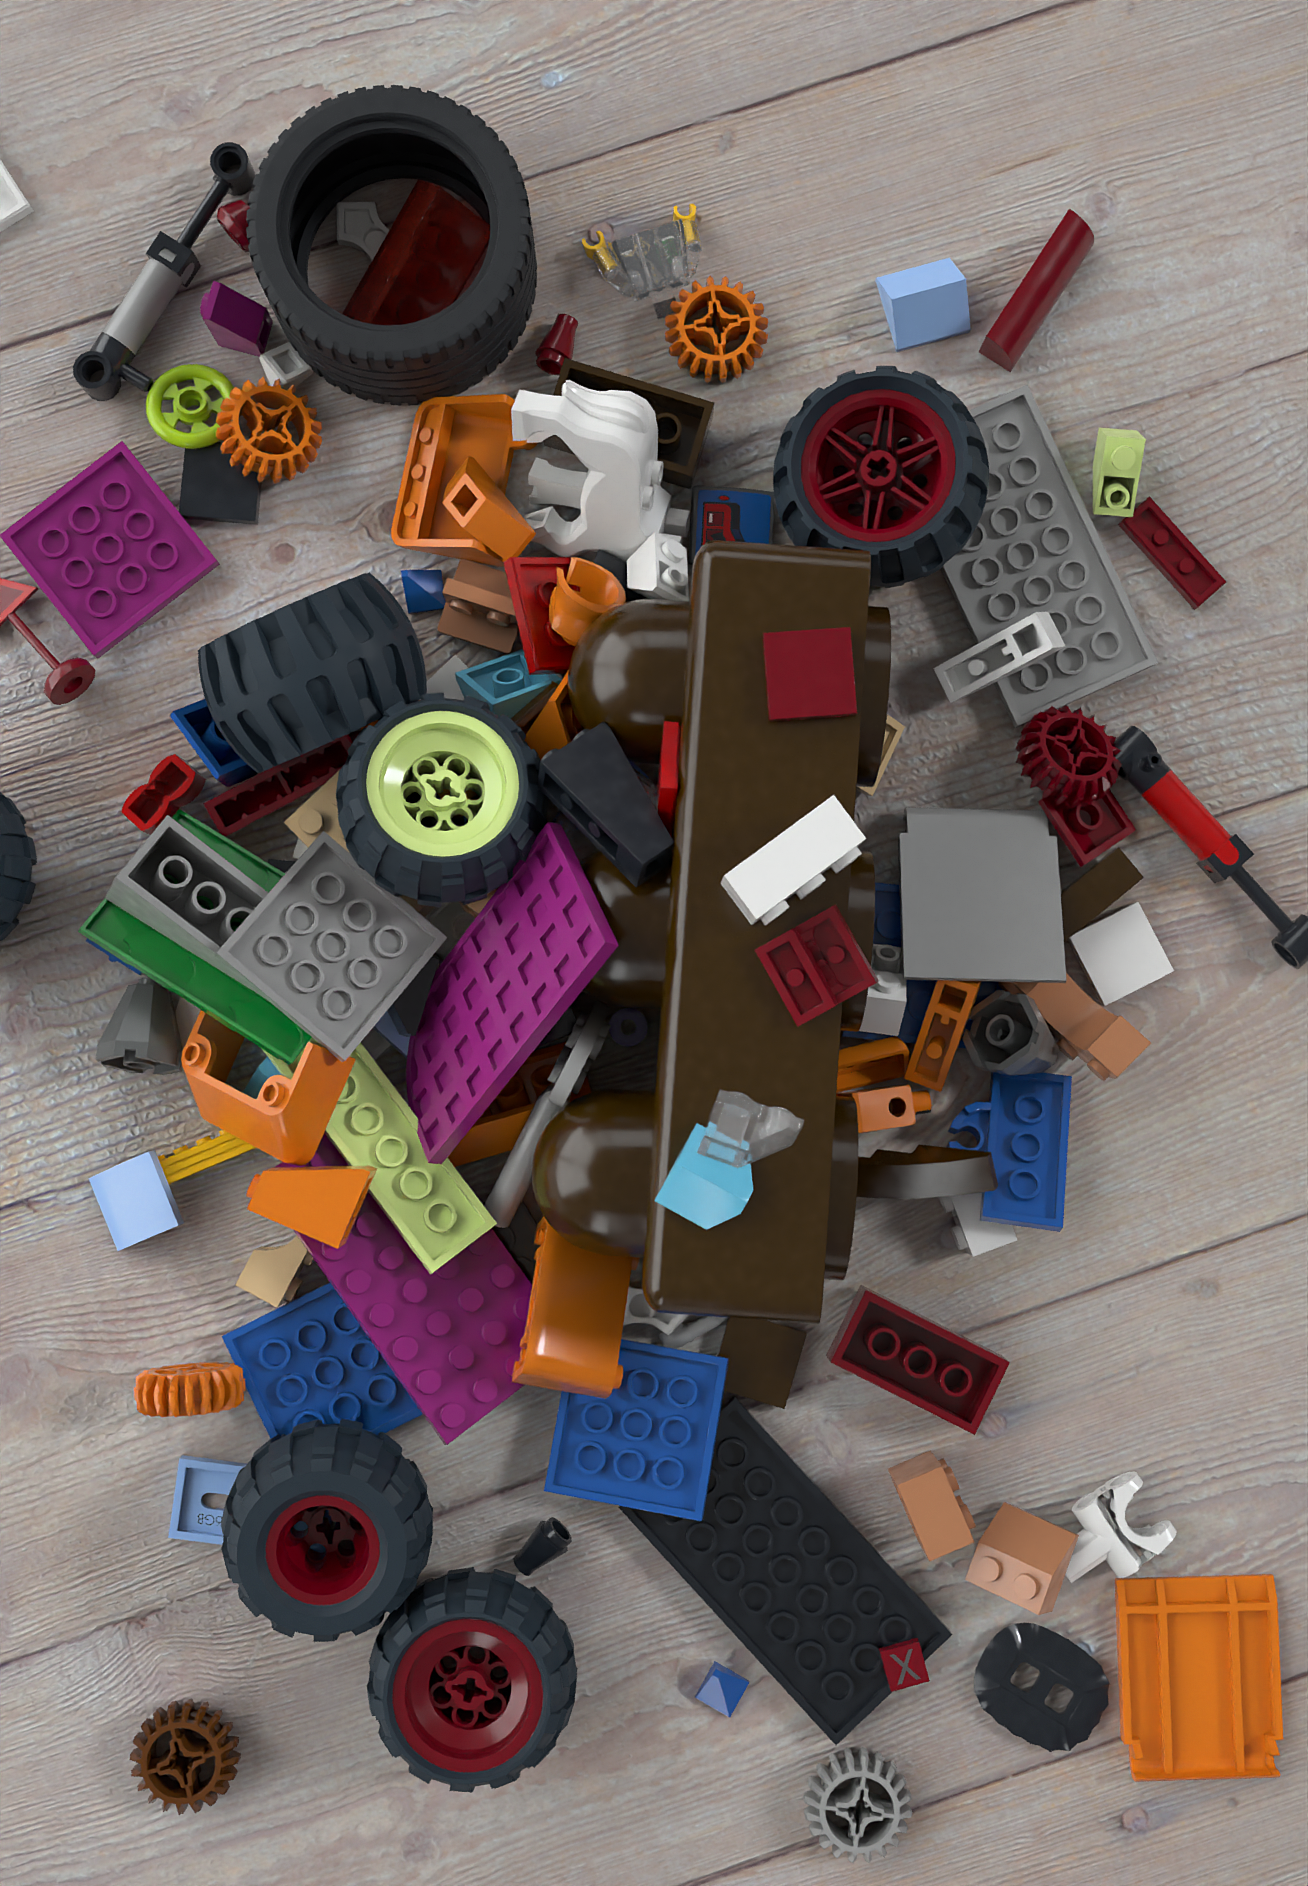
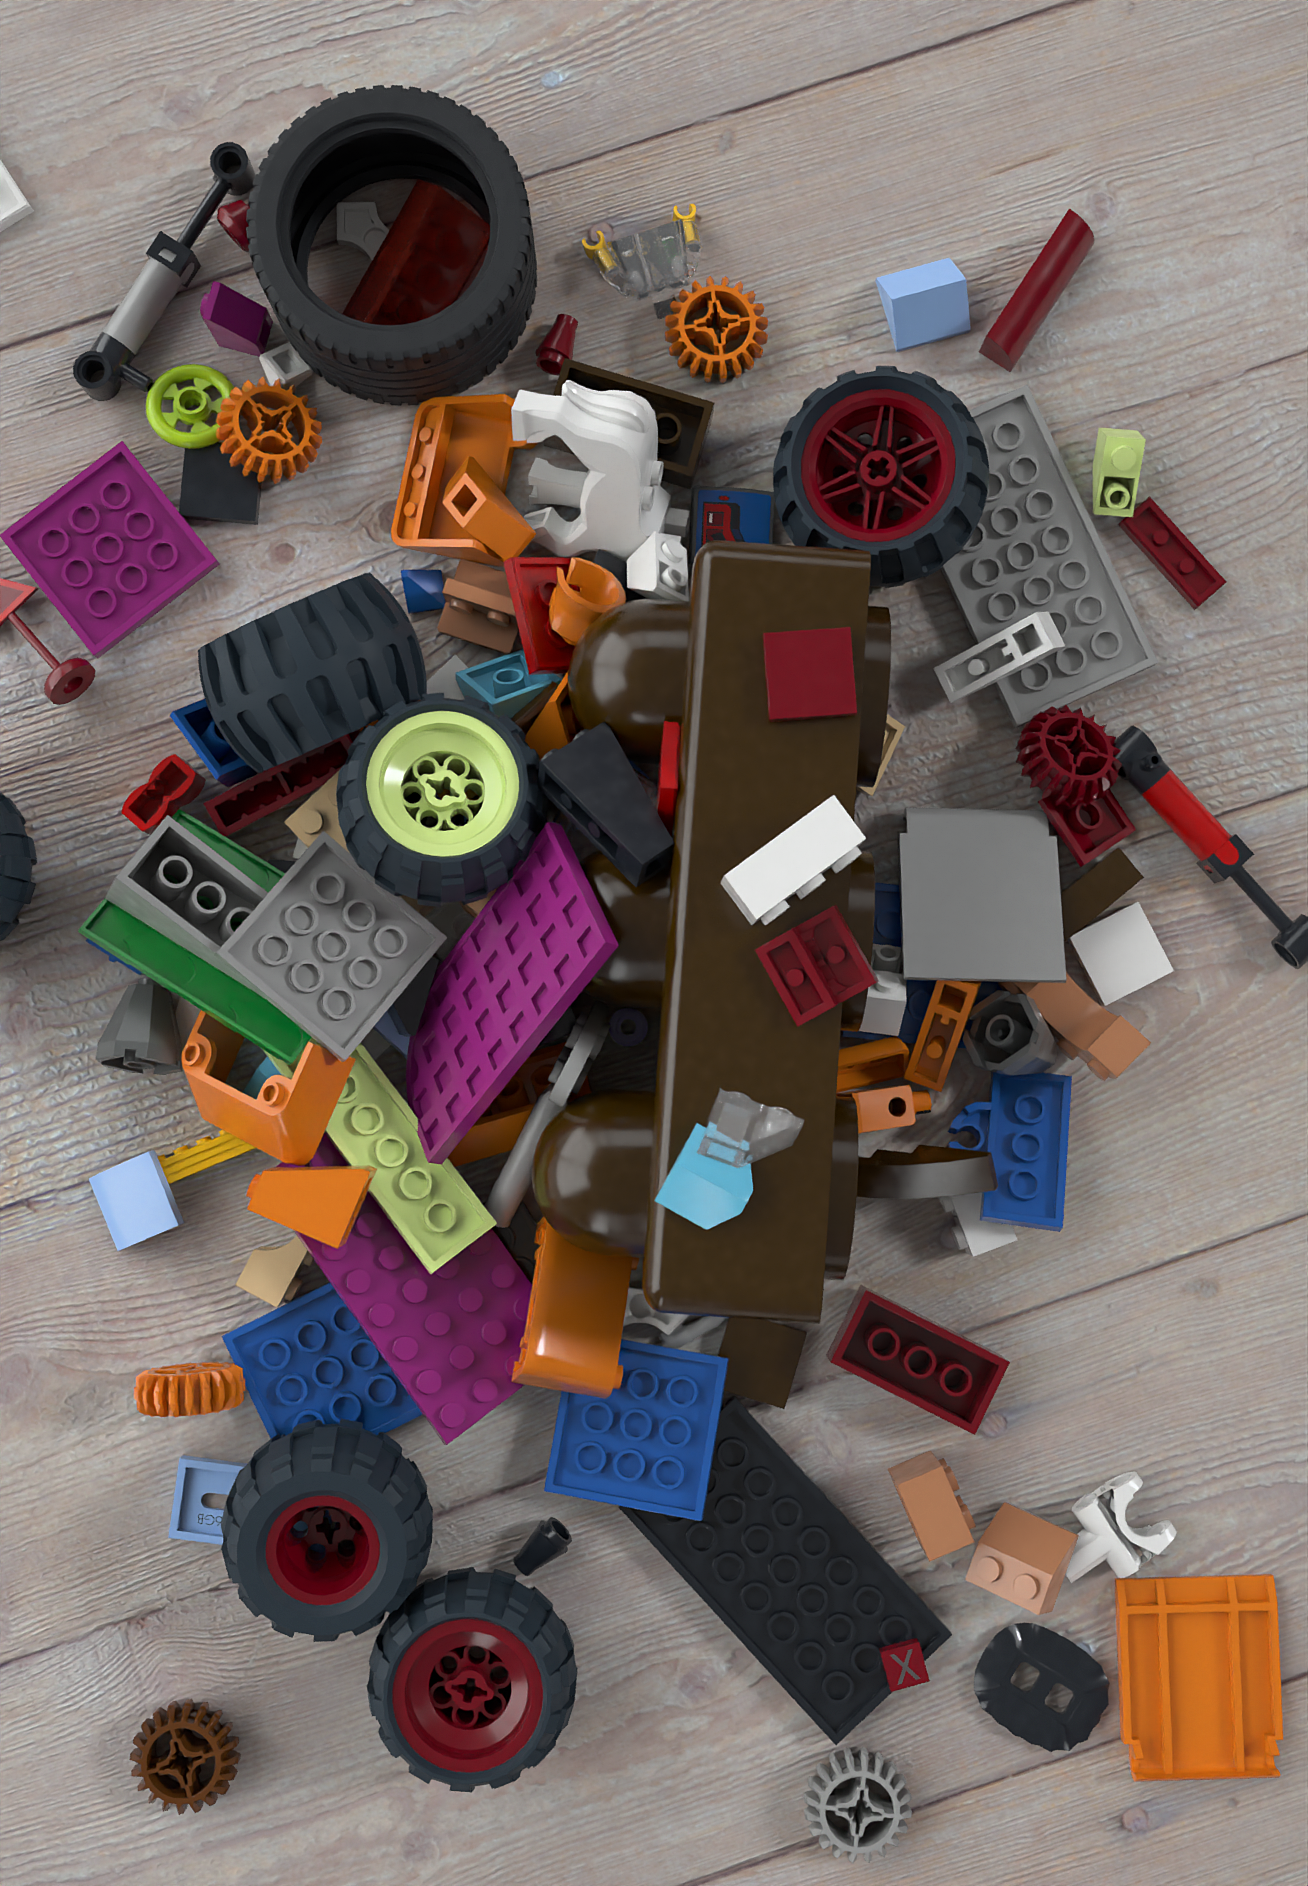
blue slope [695,1661,749,1717] -> none

